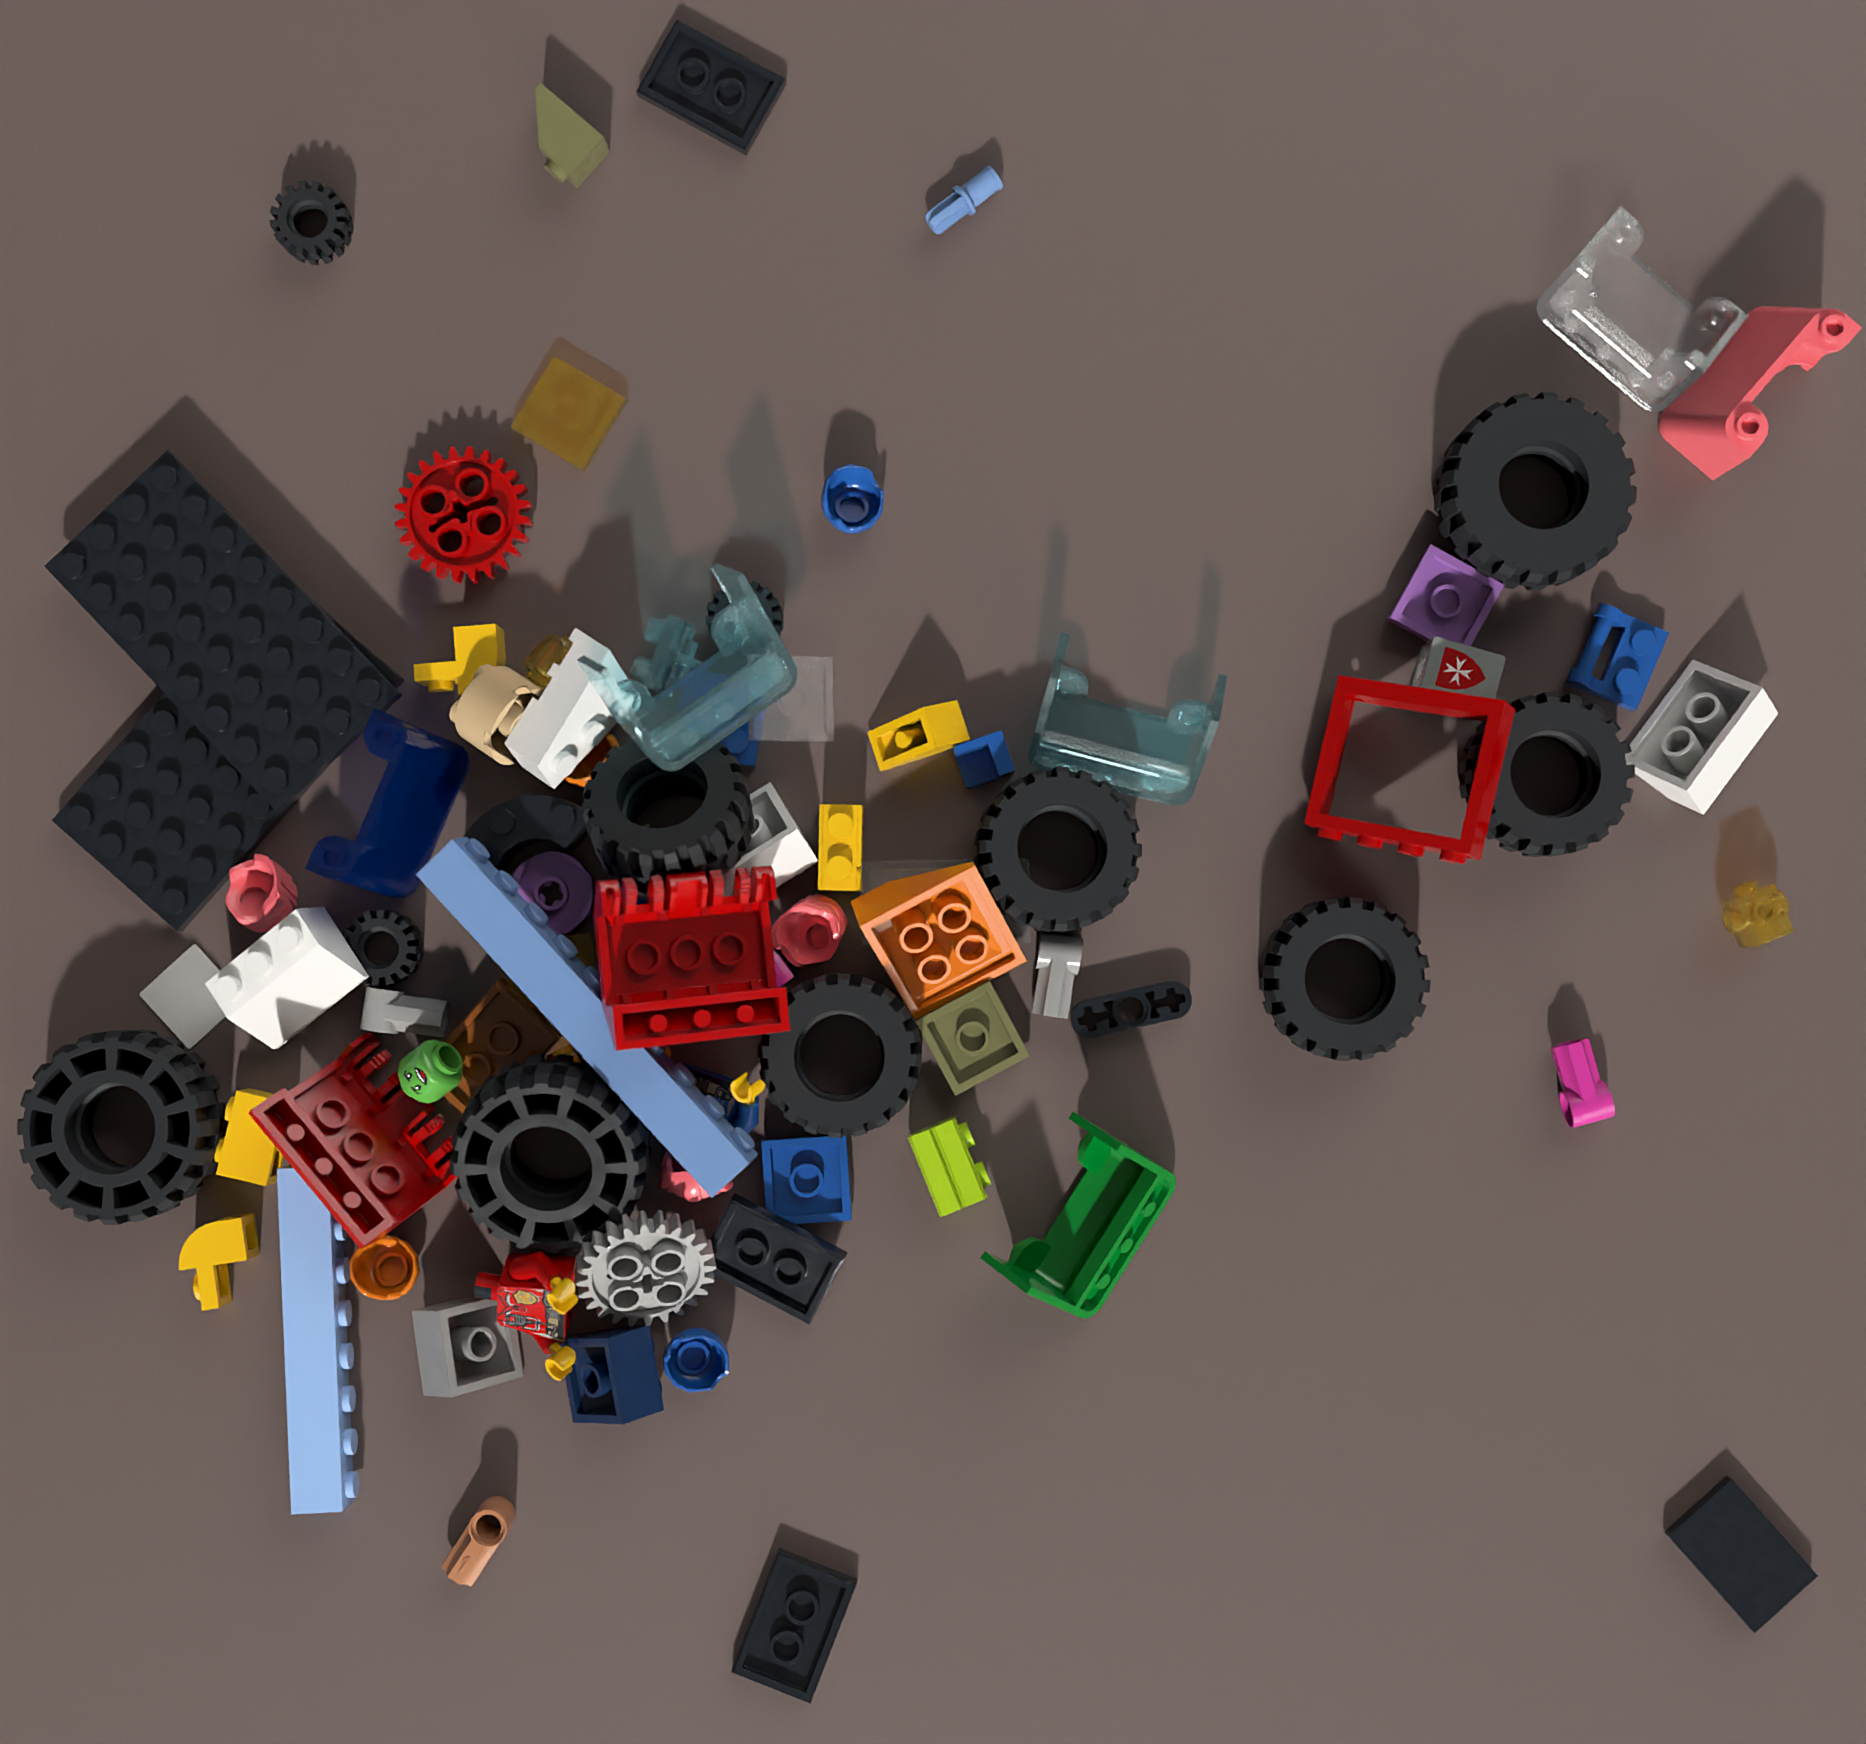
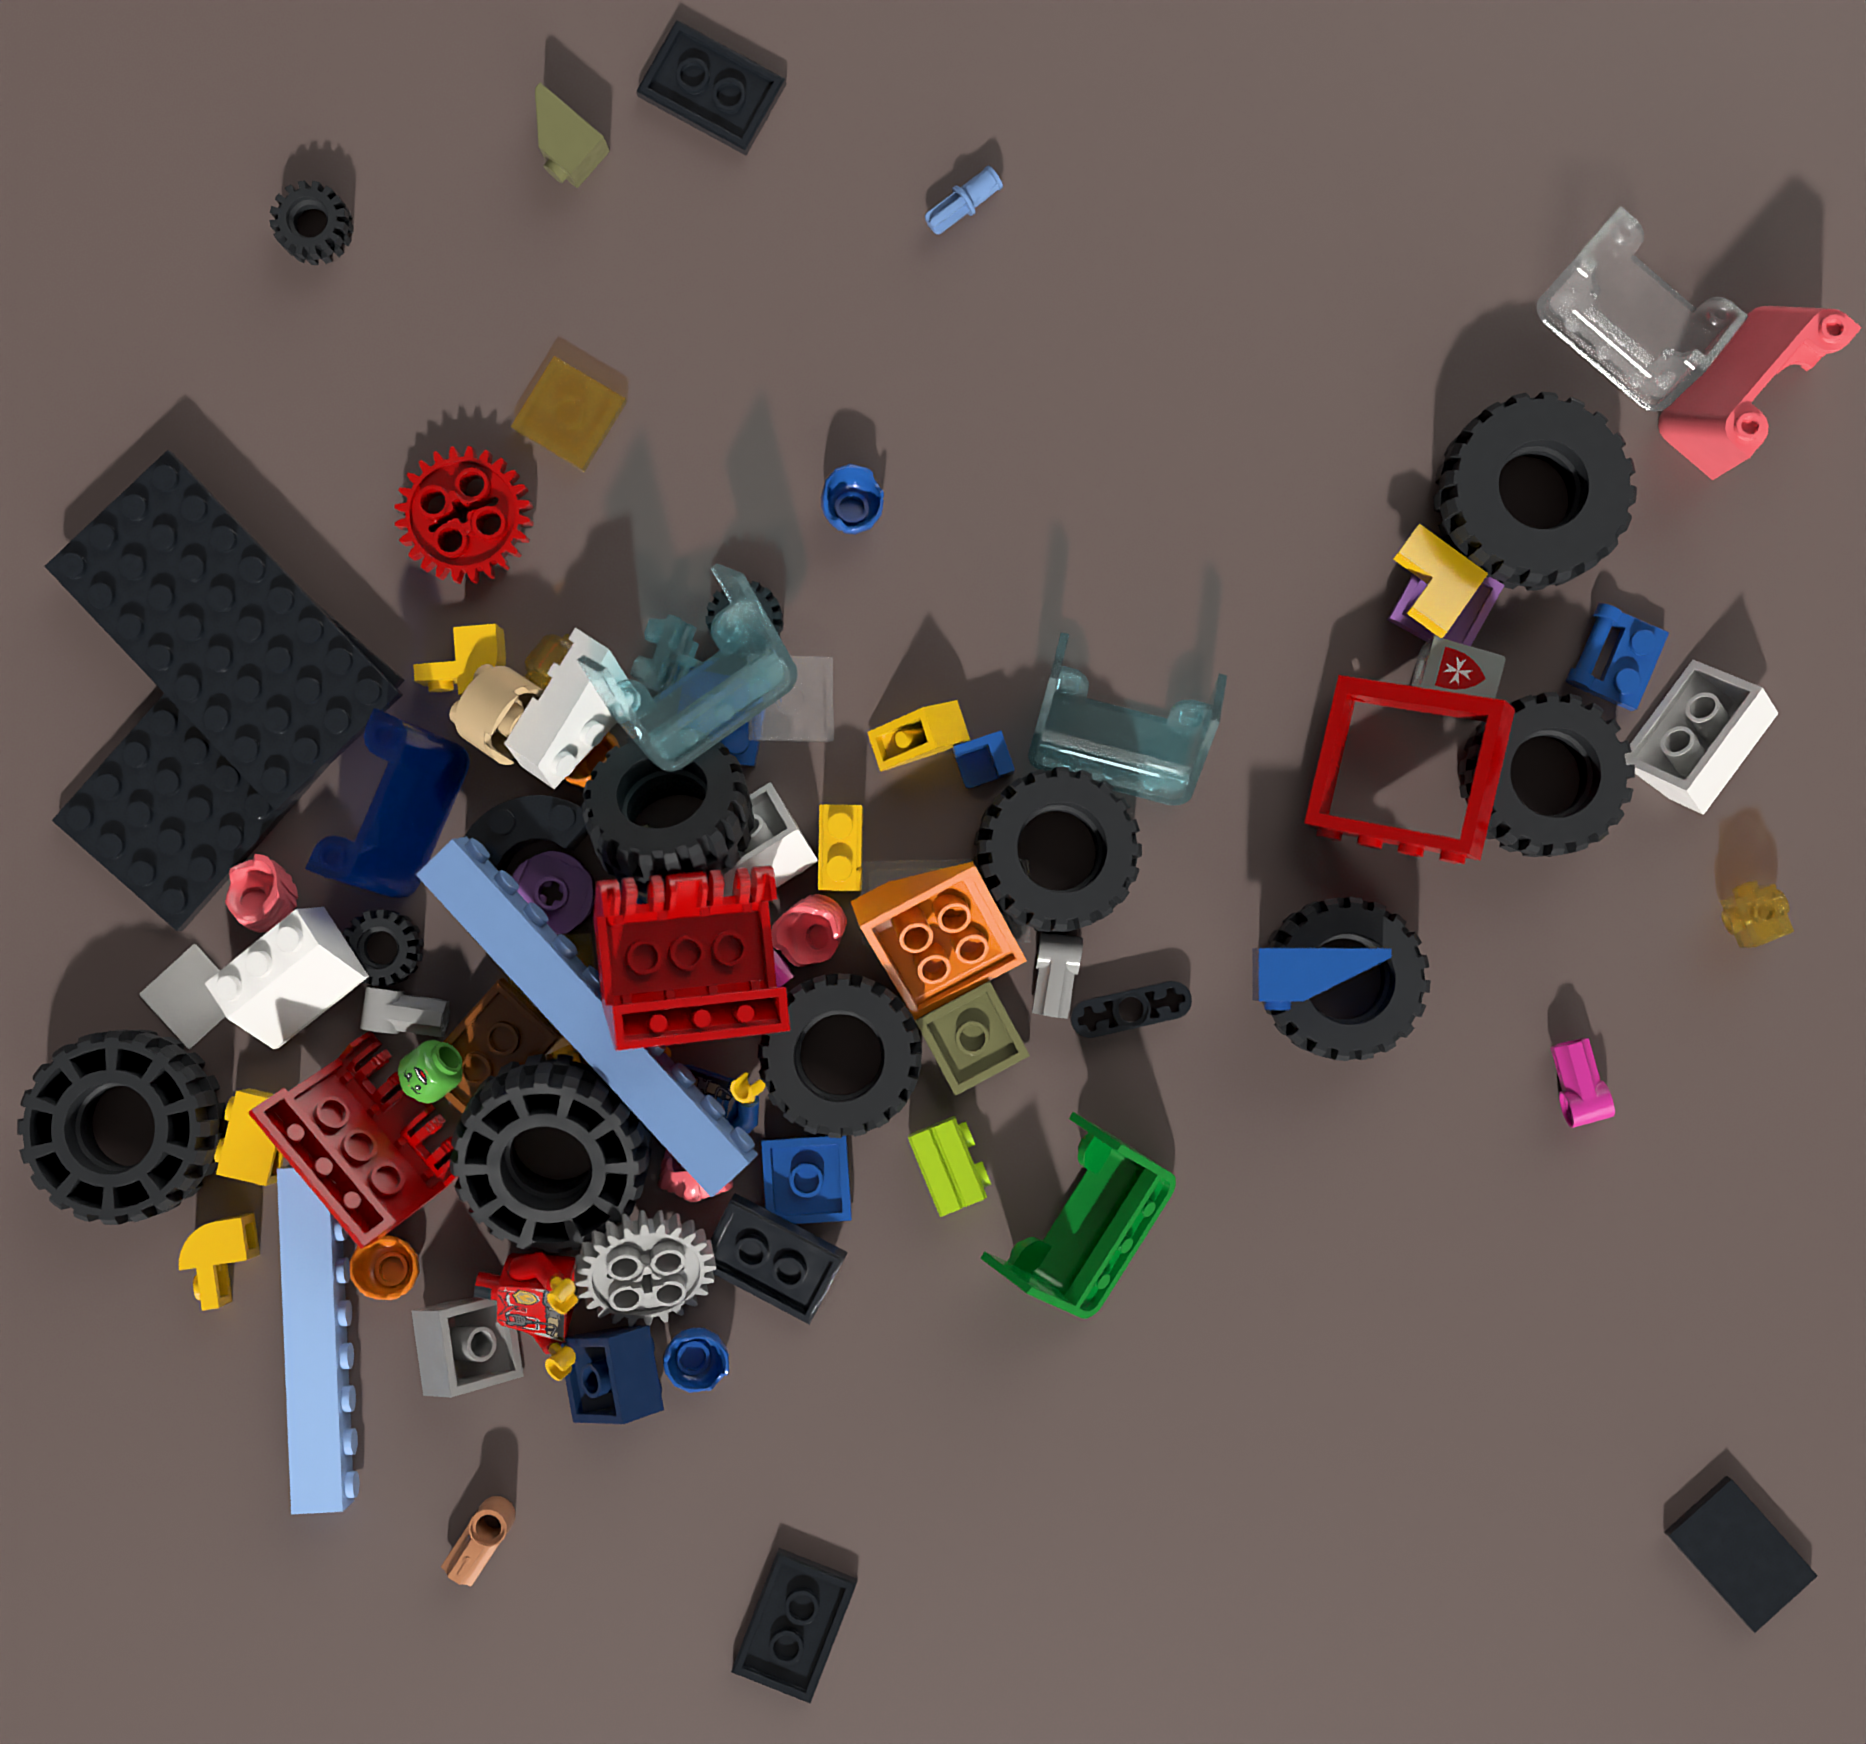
none -> blue slope [1252,948,1392,1010]
none -> yellow tile [1393,524,1488,639]

